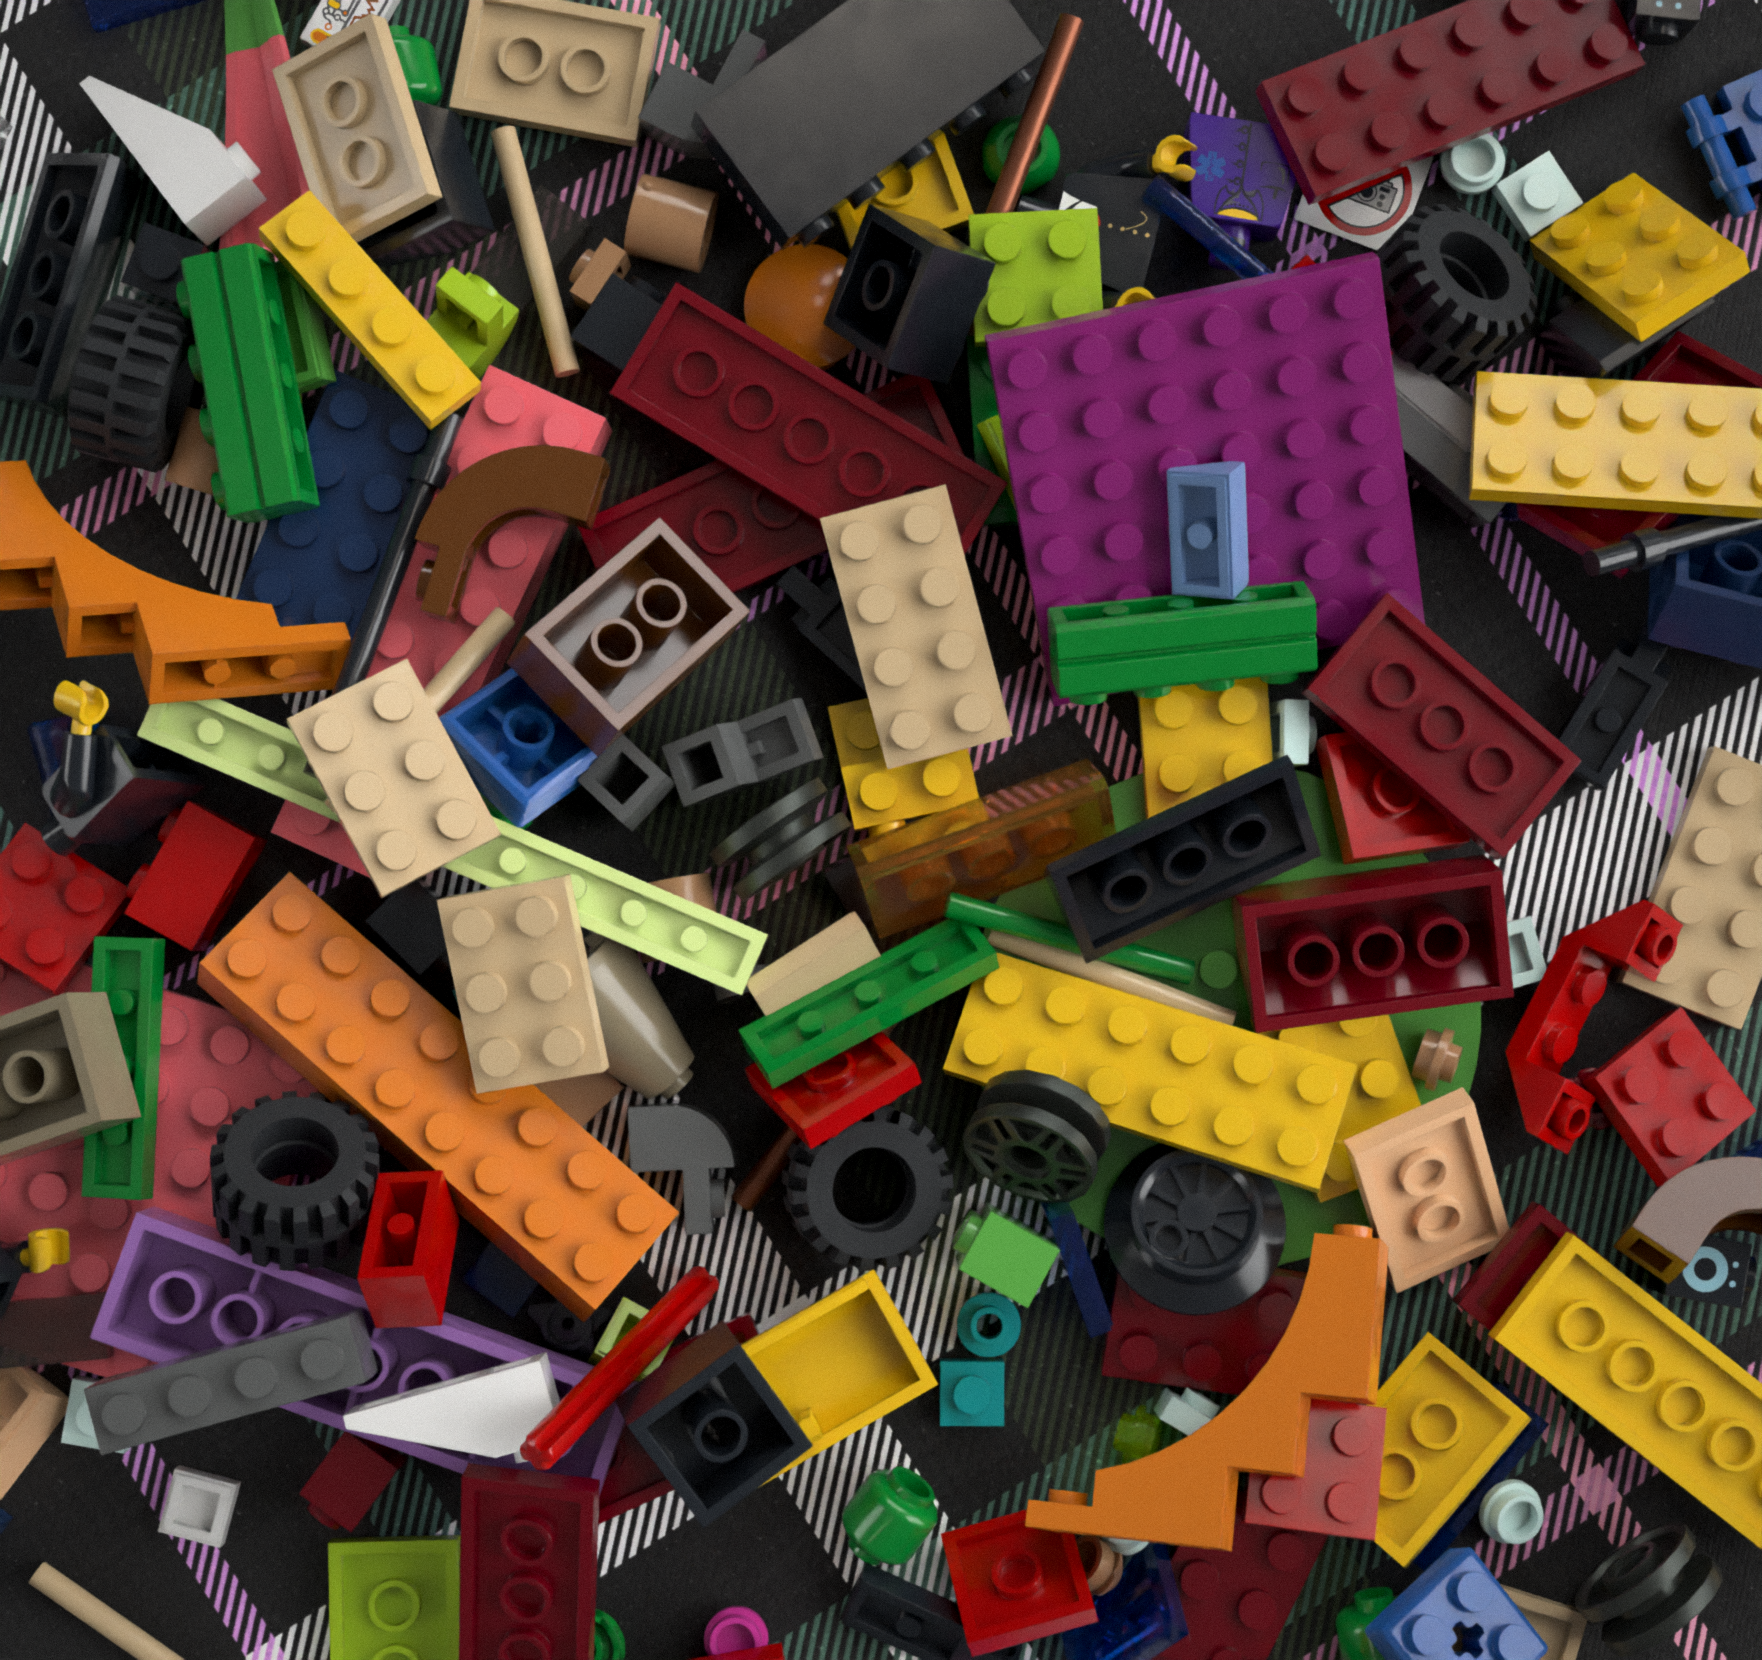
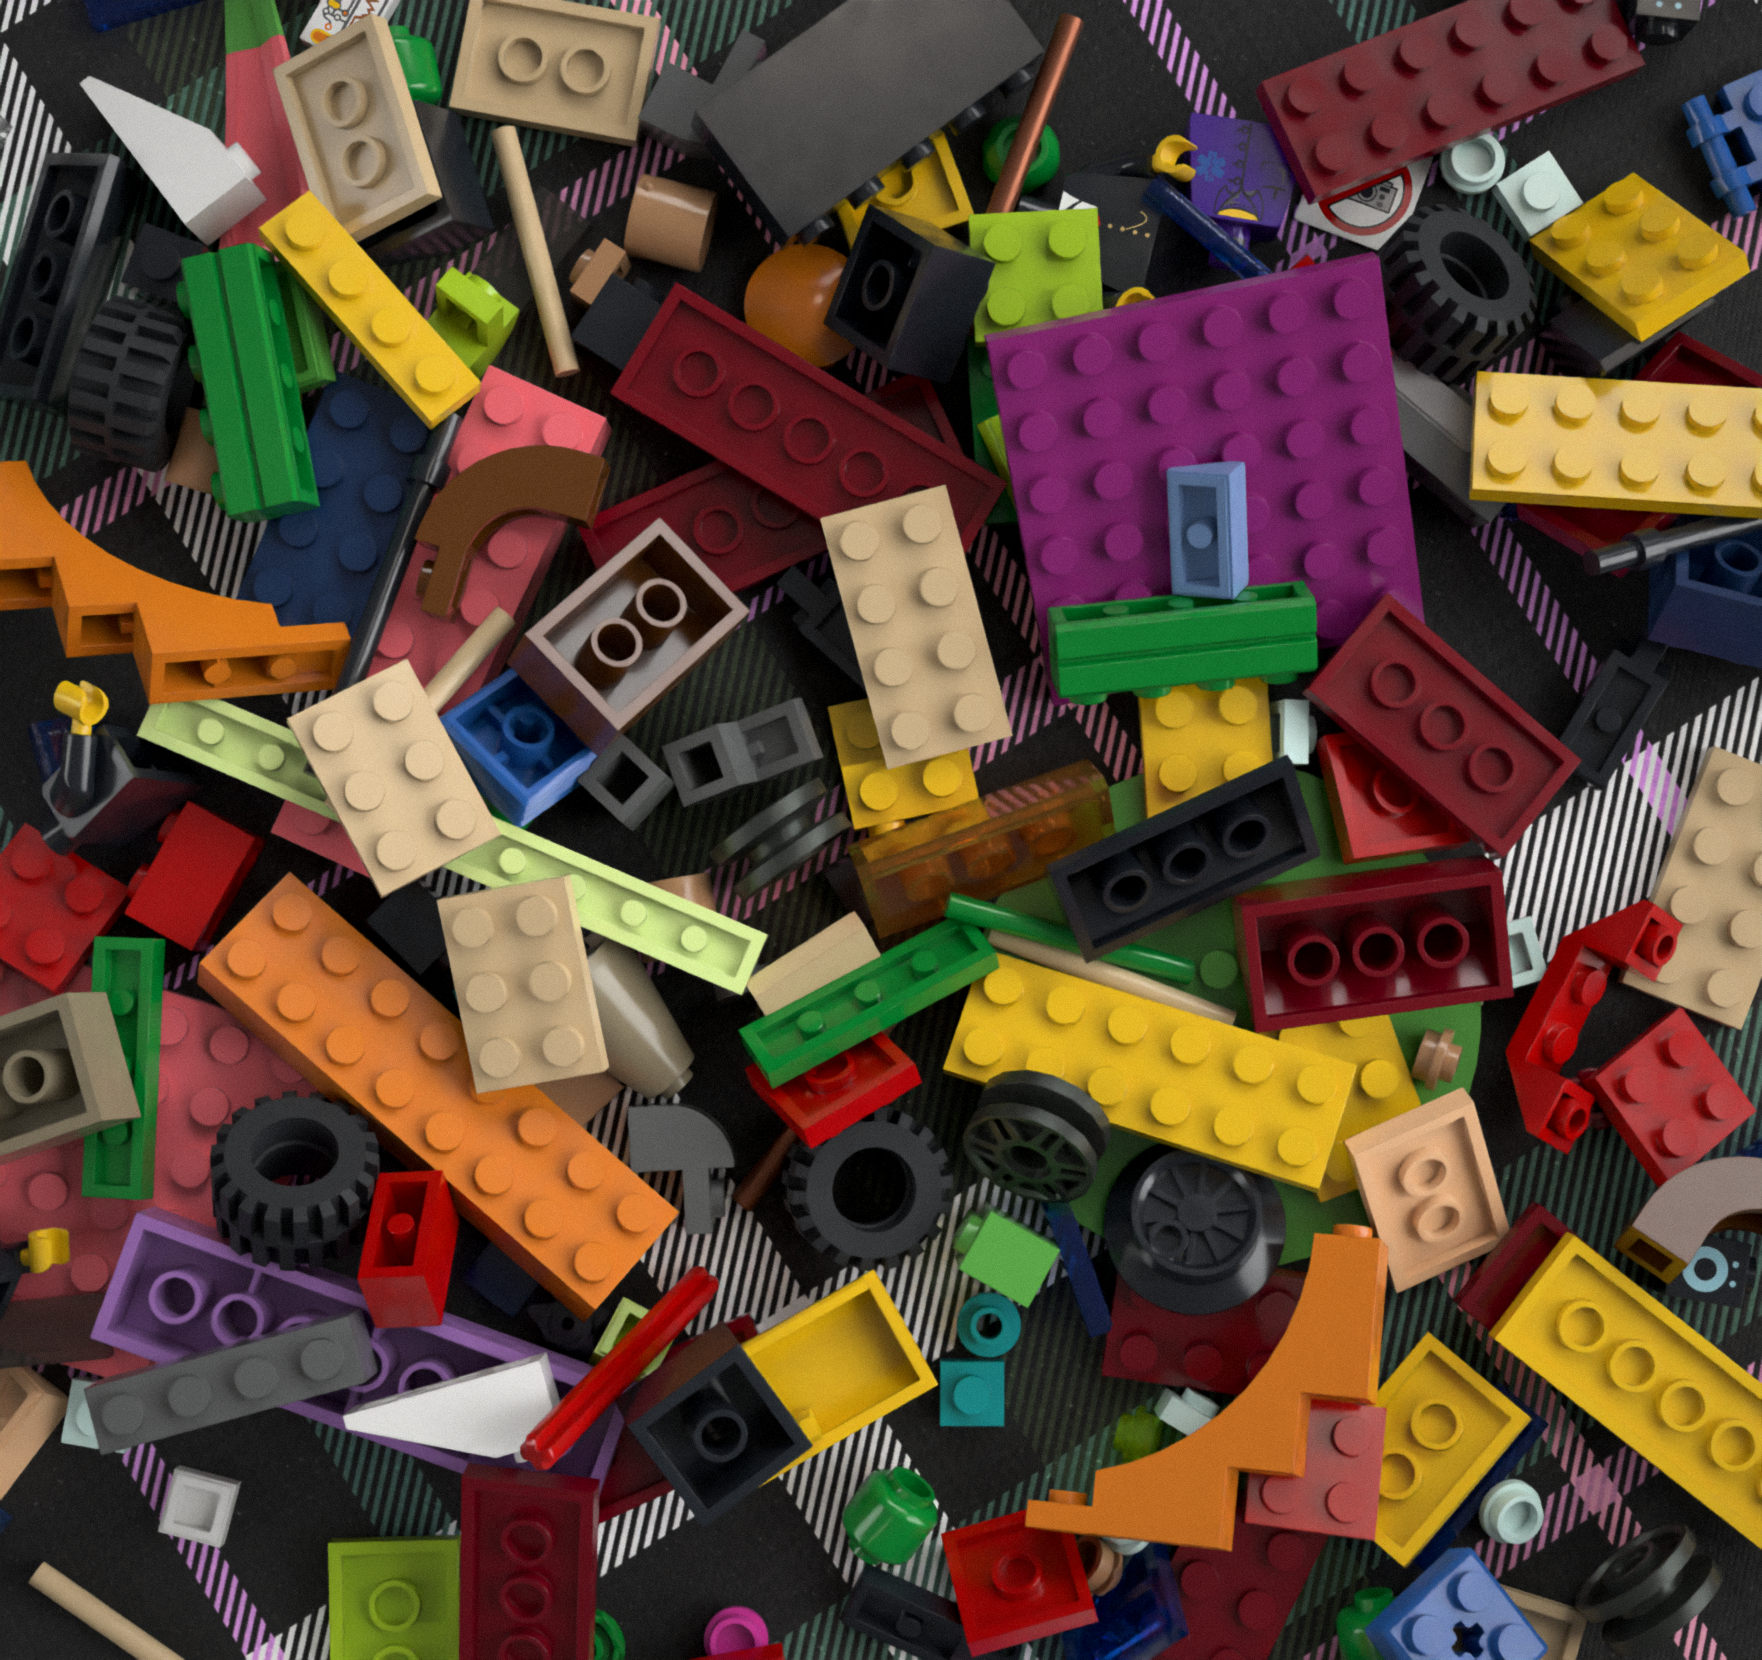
dark red brick [299,1431,407,1532] -> none

